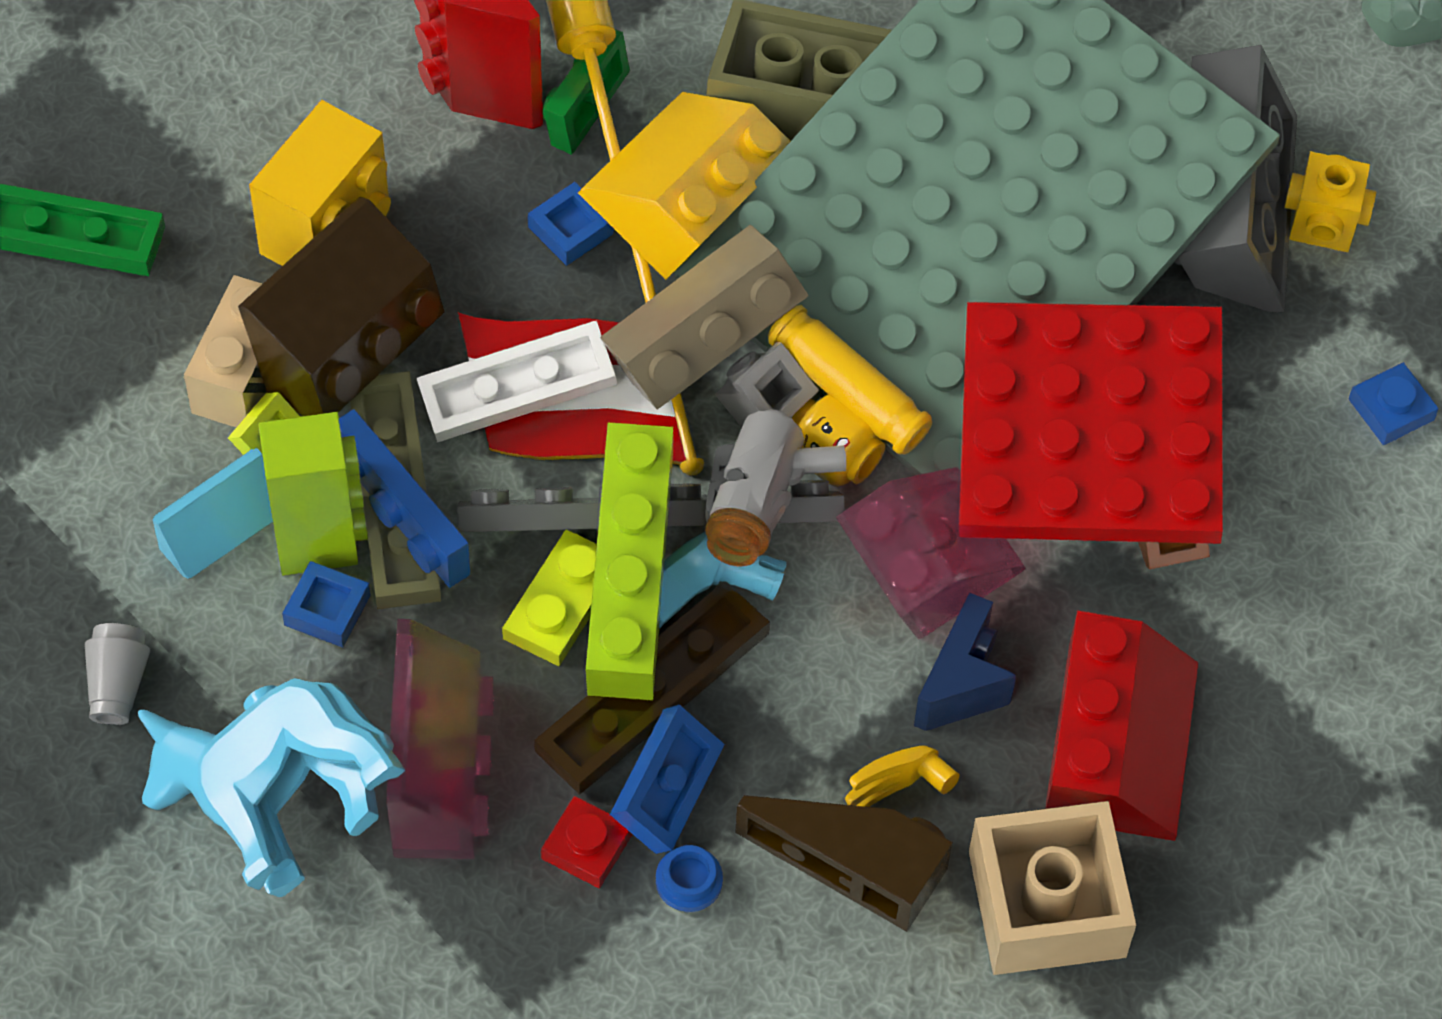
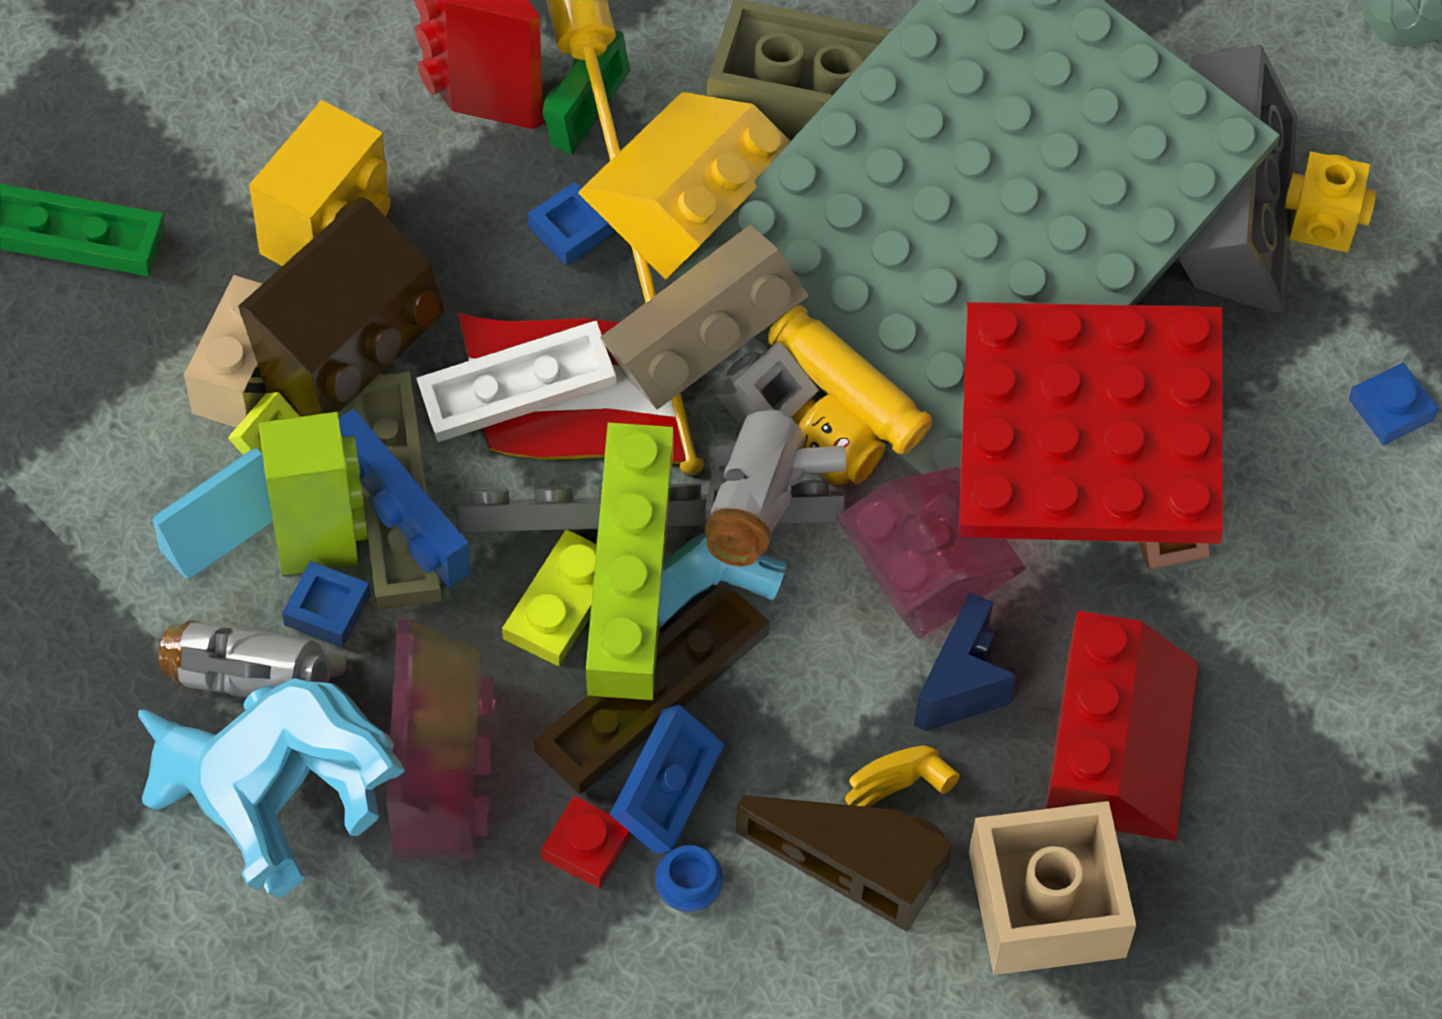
light grey cone [85,623,150,725] -> none
none -> light grey piece [159,620,346,697]

